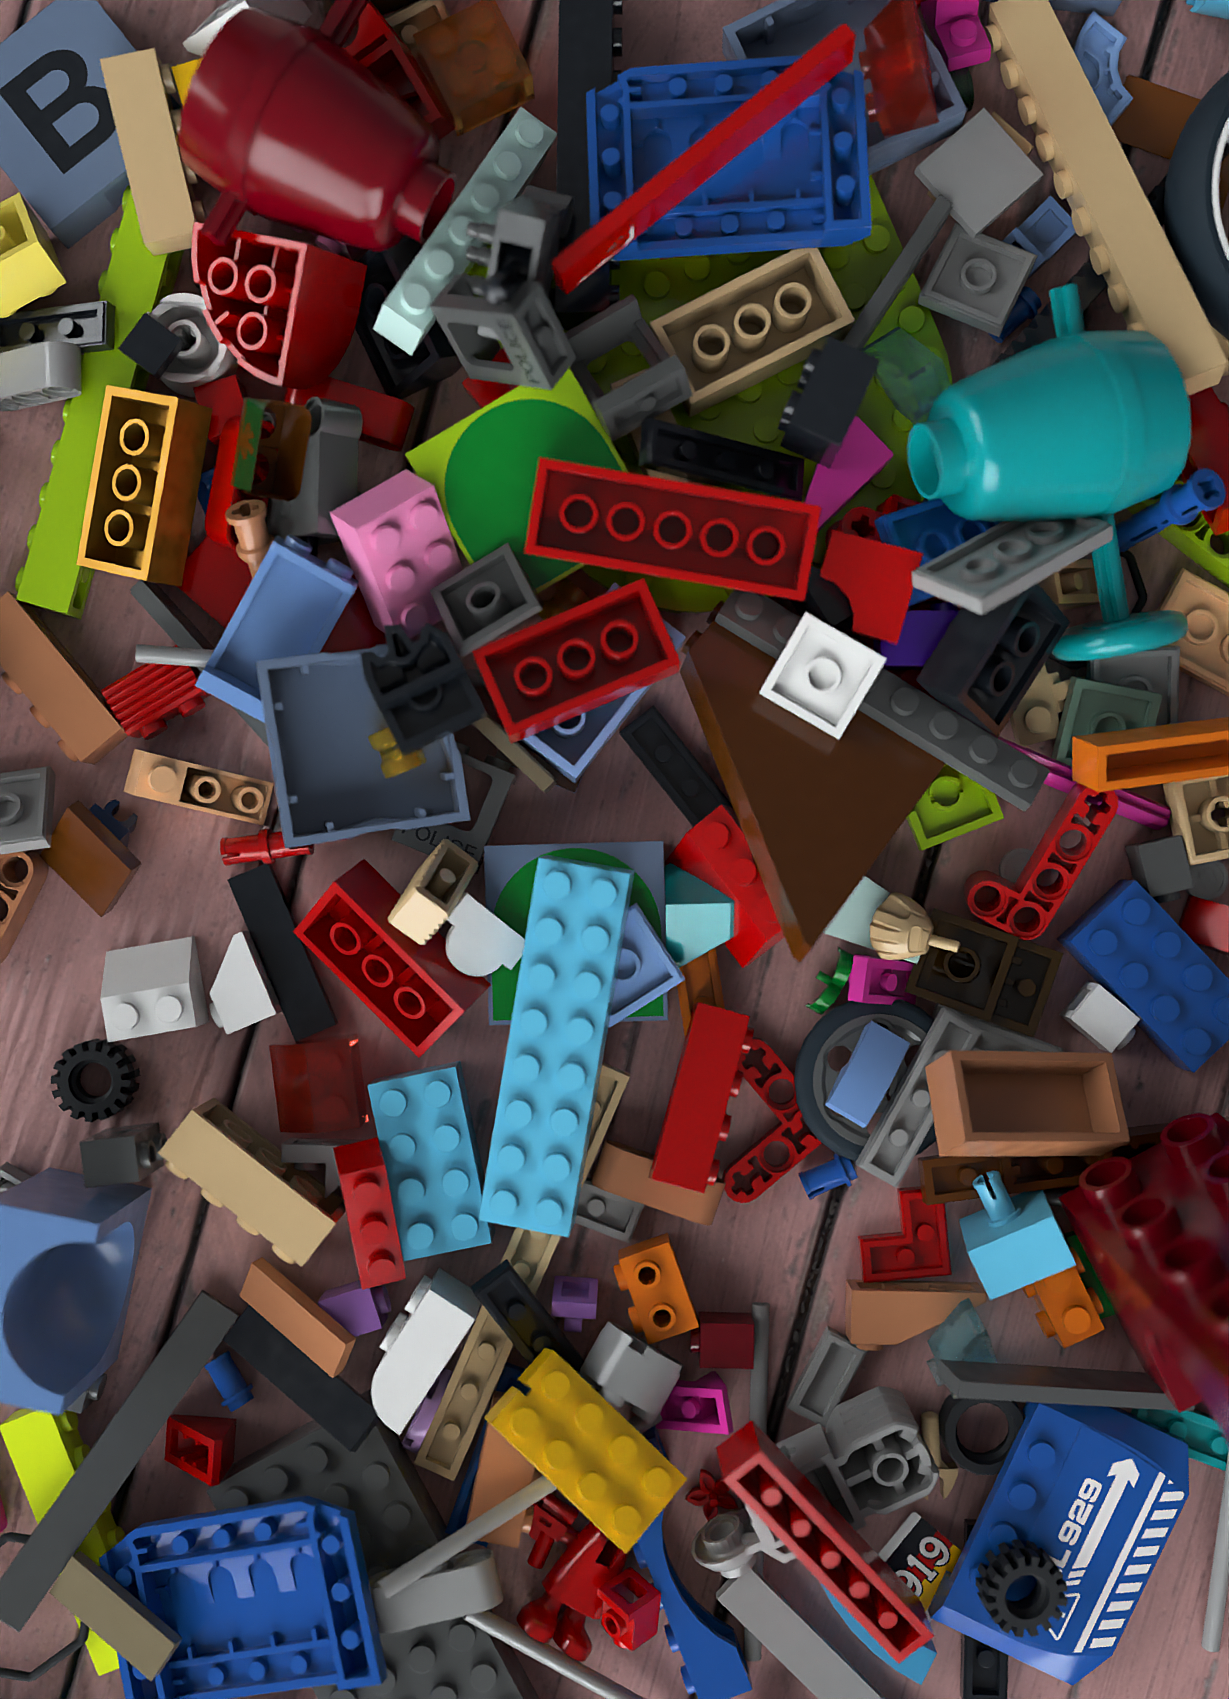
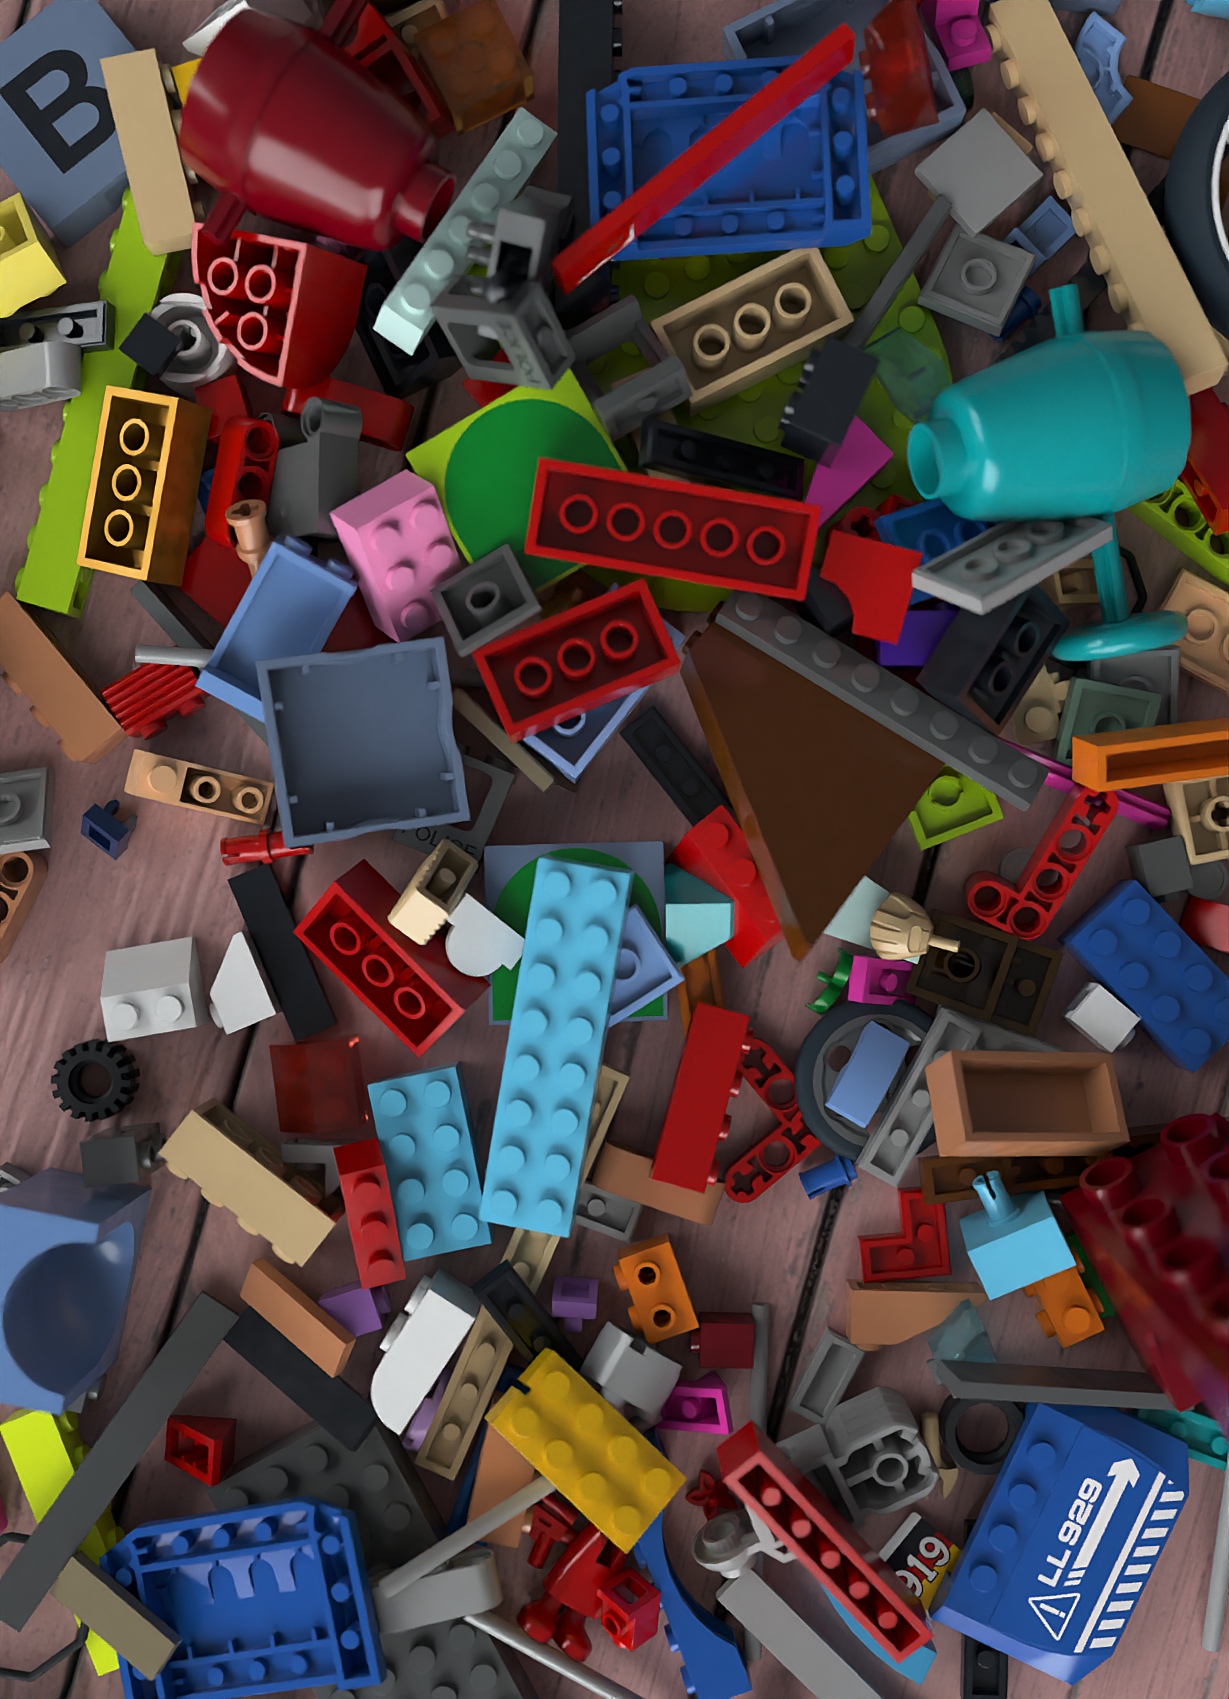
reddish brown tile [40,800,142,917] -> none
blue pin [204,1350,254,1412] -> none
reddish brown piece [231,397,312,501] -> none
black plate [360,623,488,757] -> none
clear yellow wheel [367,727,427,779] -> none
white plate [759,612,887,739] -> none
black tyre [976,1539,1068,1637] -> none
blue pin [1115,468,1226,552] -> none

